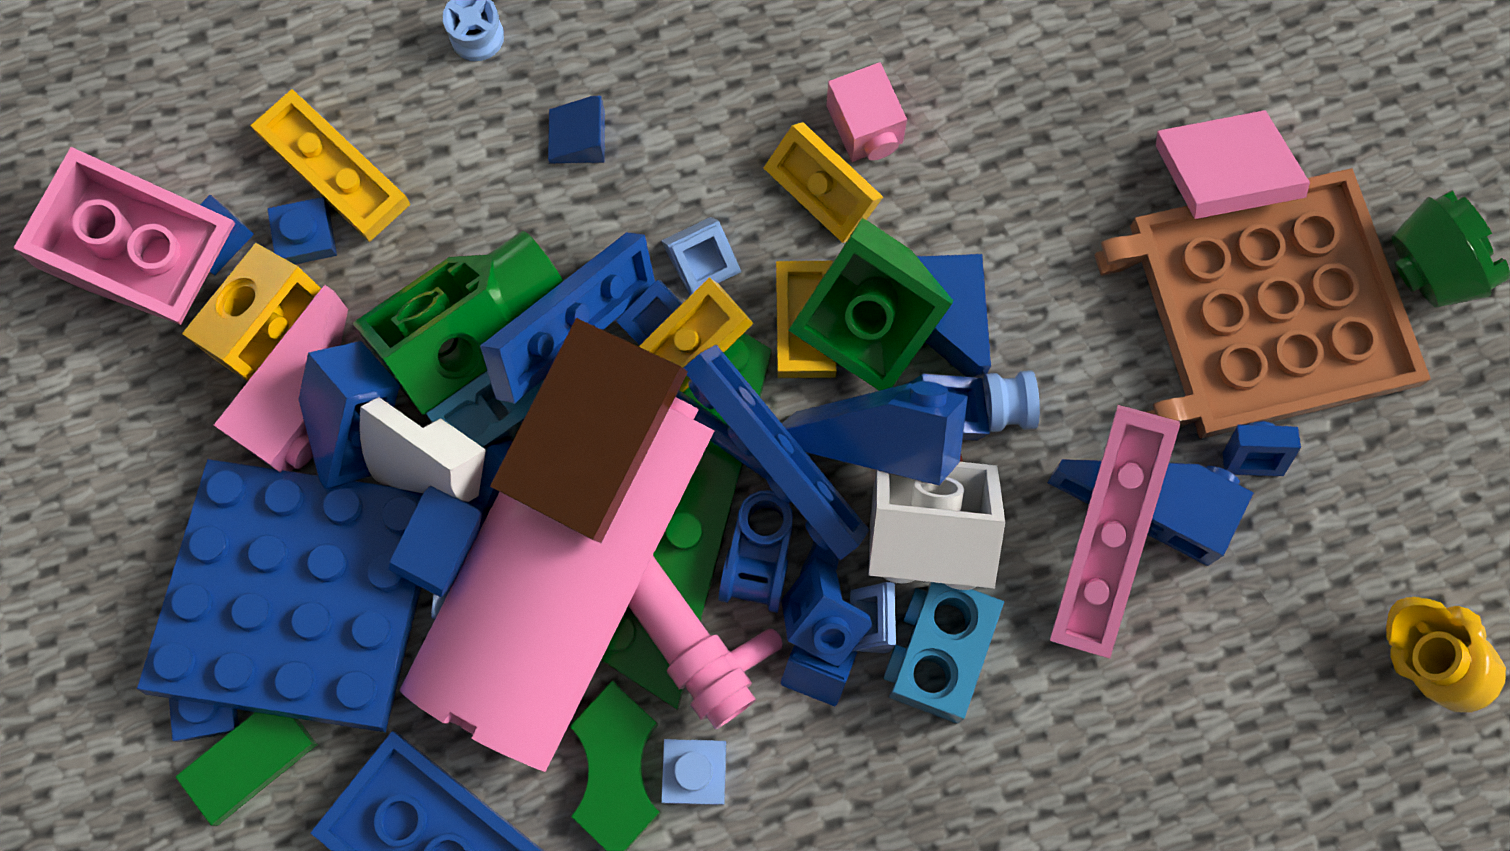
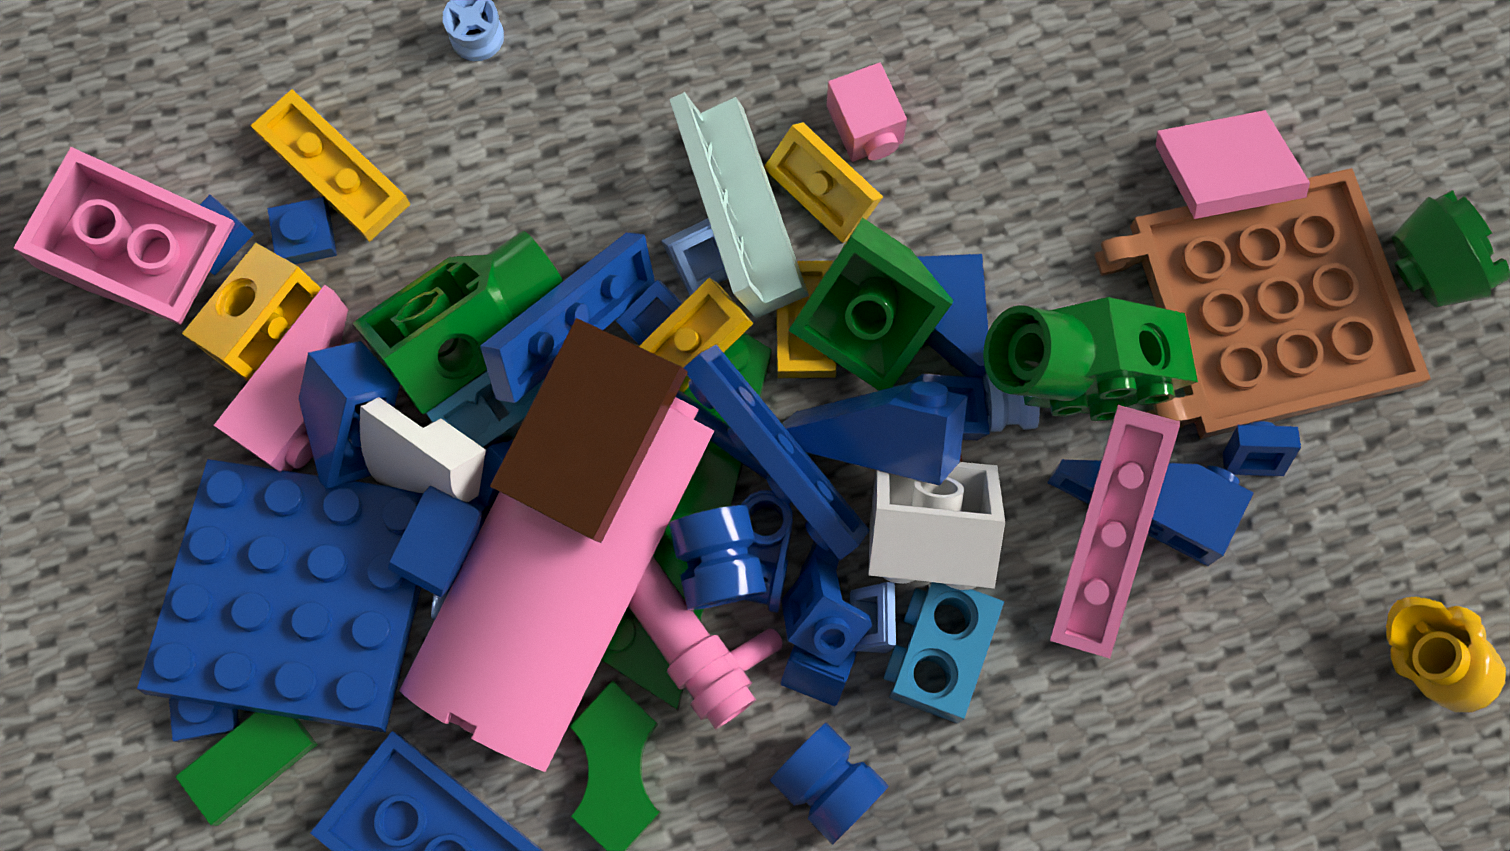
blue slope [548,96,605,164] -> none
light blue plate [662,739,726,805] -> none
none -> light aqua fence [669,92,809,318]
none -> blue wheel [669,505,767,611]
none -> blue wheel [769,722,889,845]
none -> green brick [983,297,1198,421]

